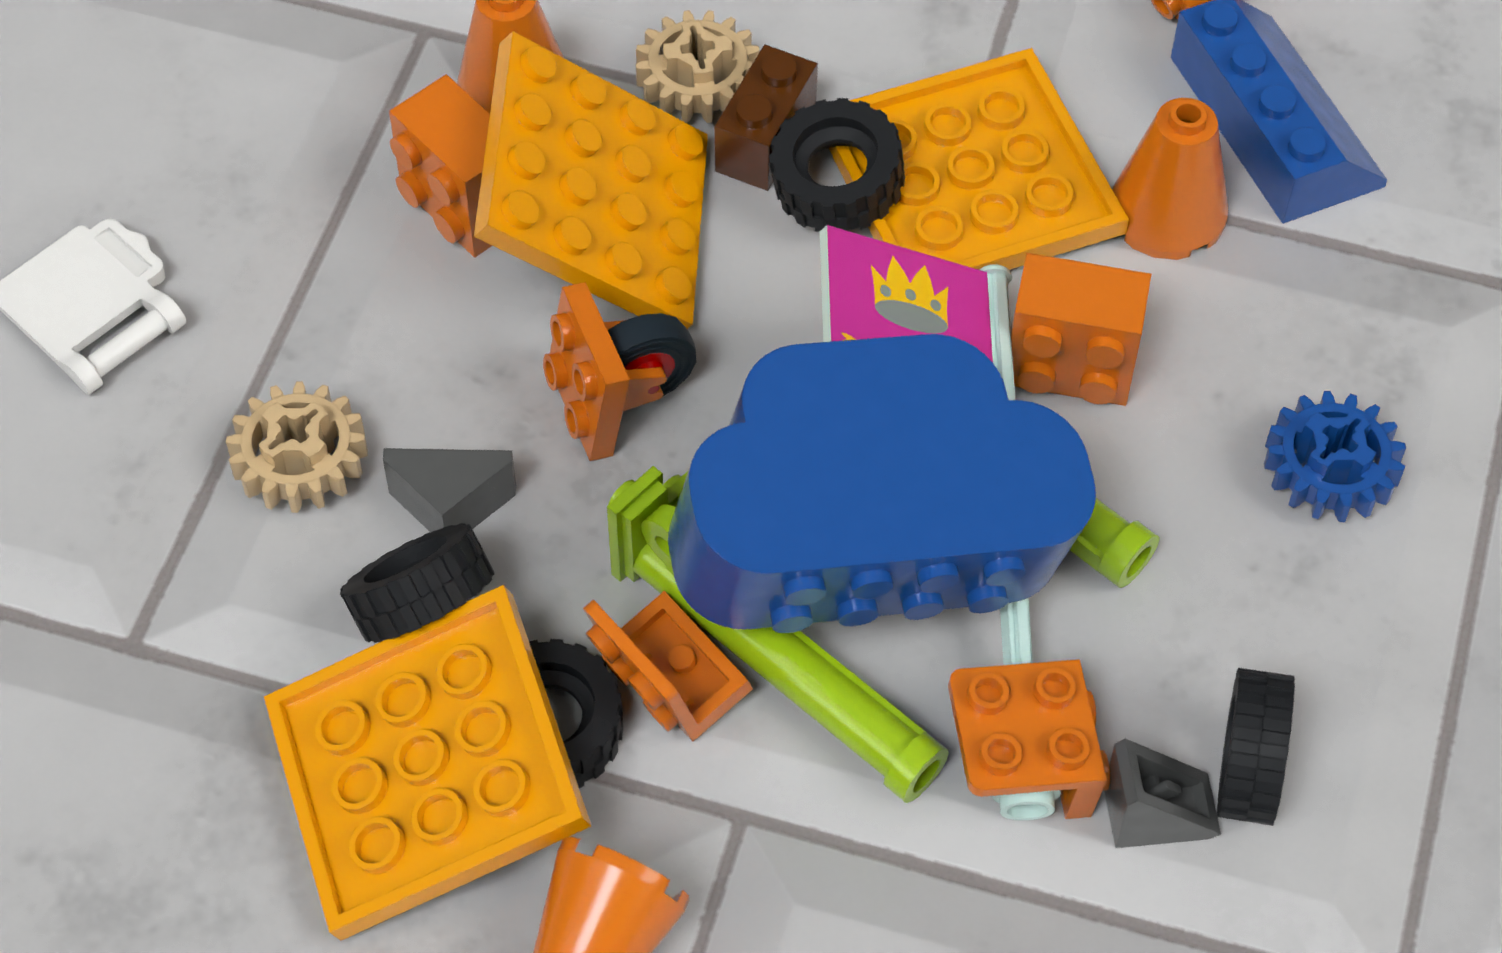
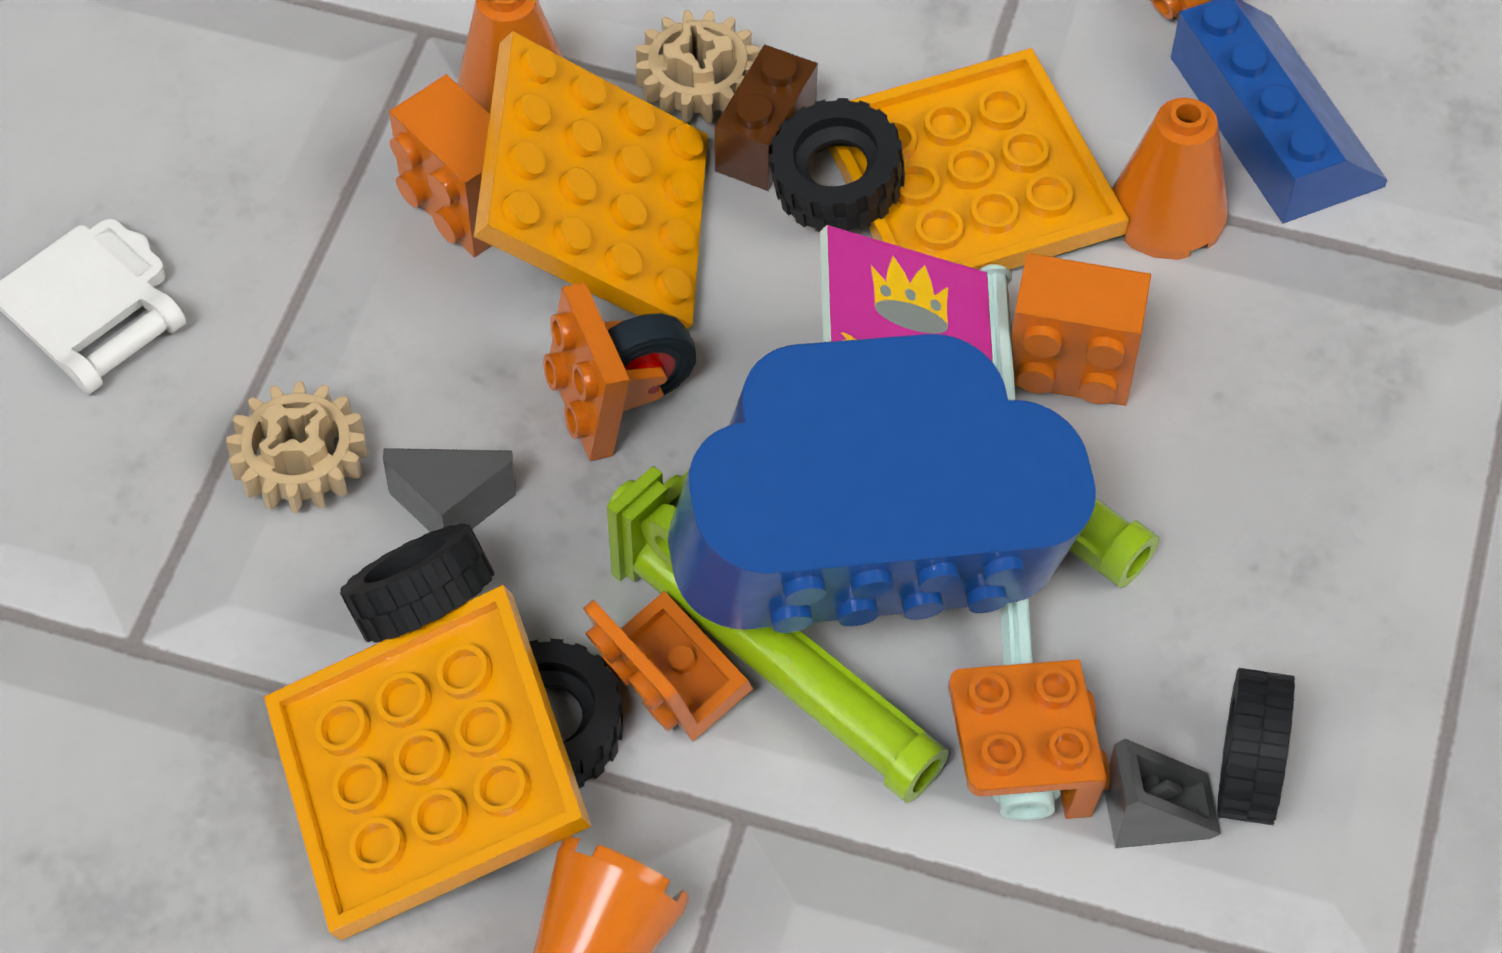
blue gear [1264,391,1406,522] -> none

